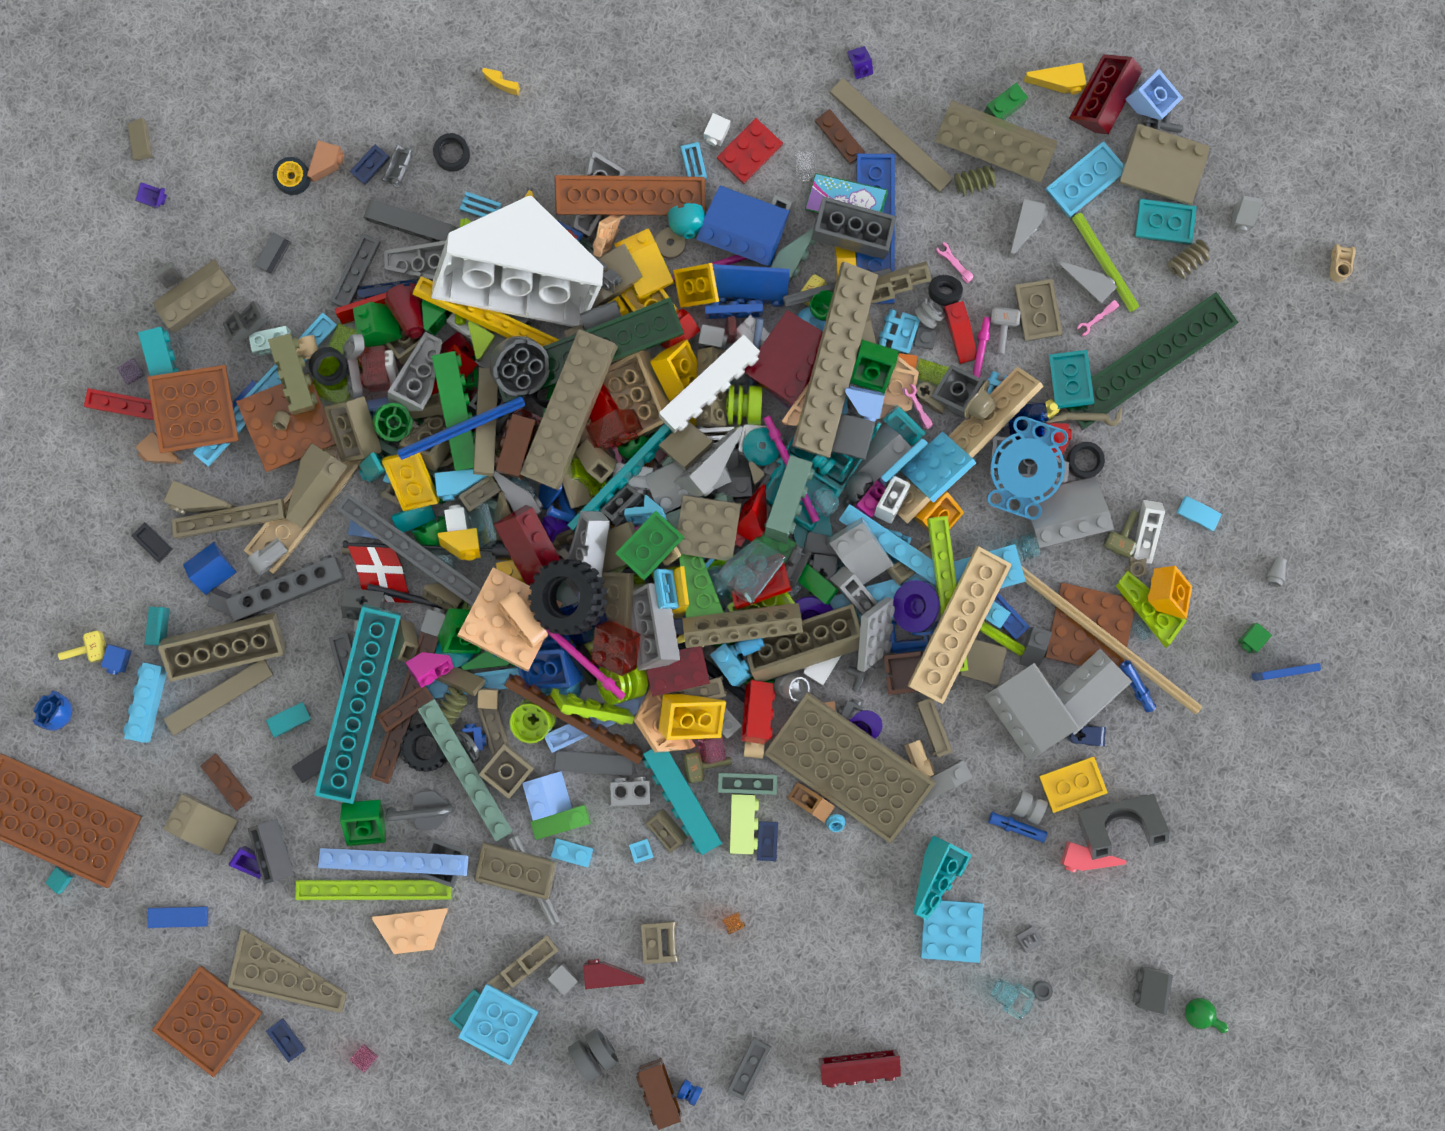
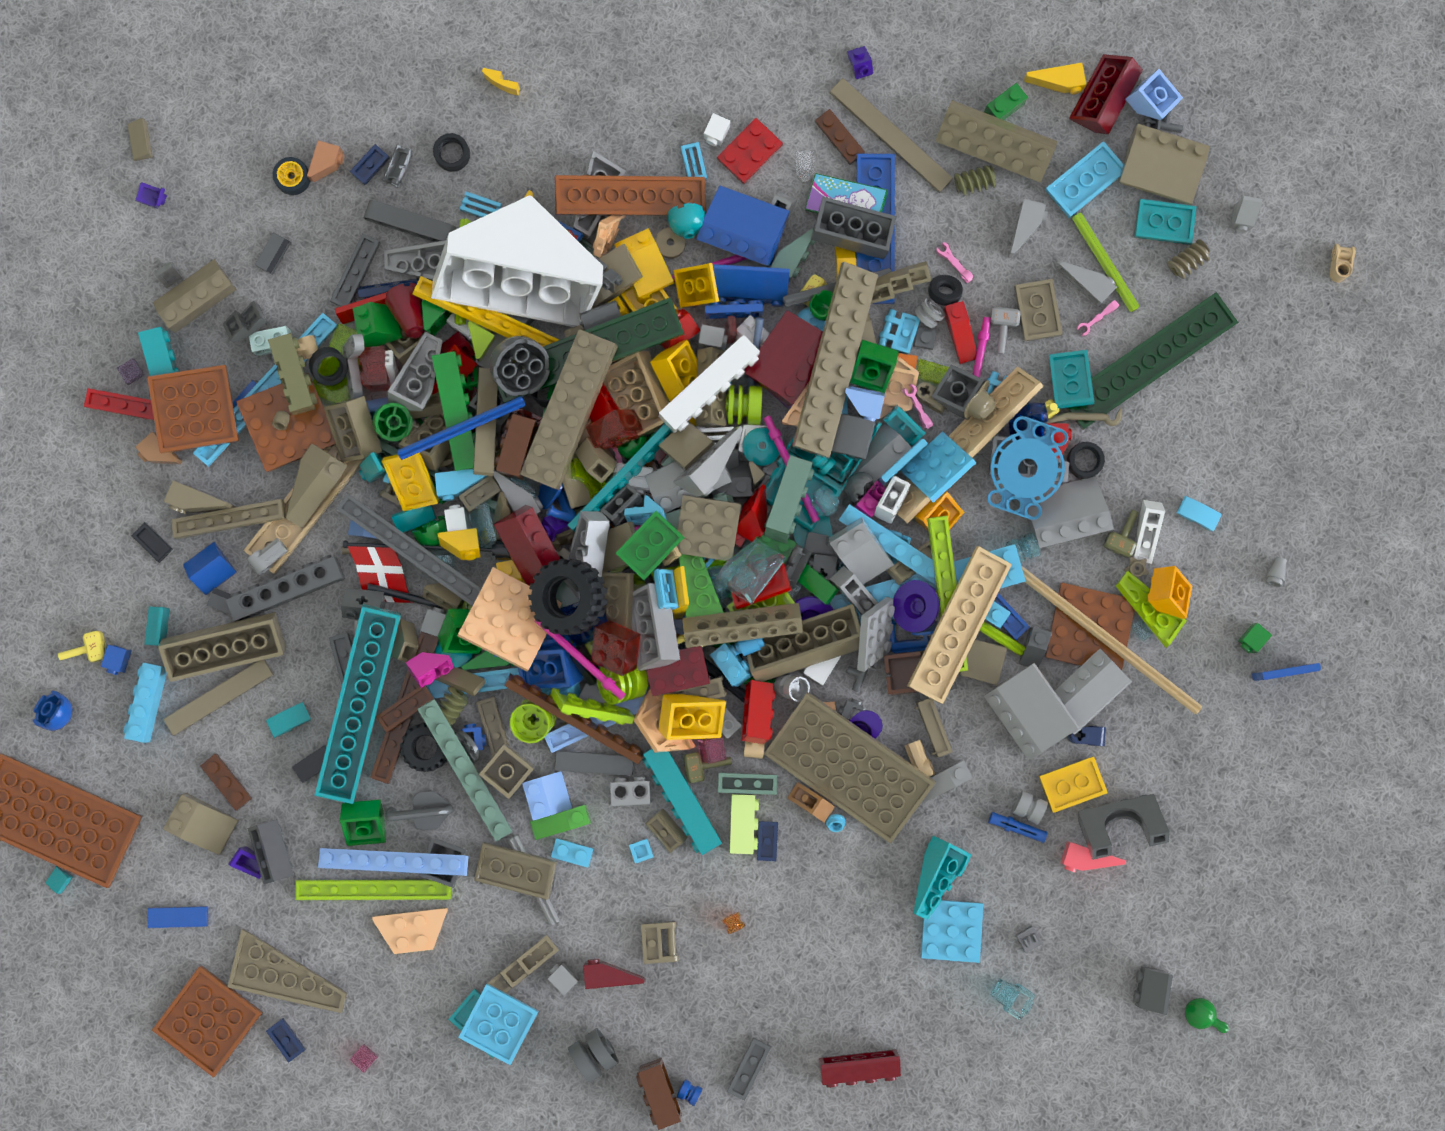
tan tile [478,688,498,709] -> none
light nougat beam [497,591,548,648] -> none
dark grey tile [1032,981,1053,1001] -> none
blue pin [1119,660,1156,712] -> none

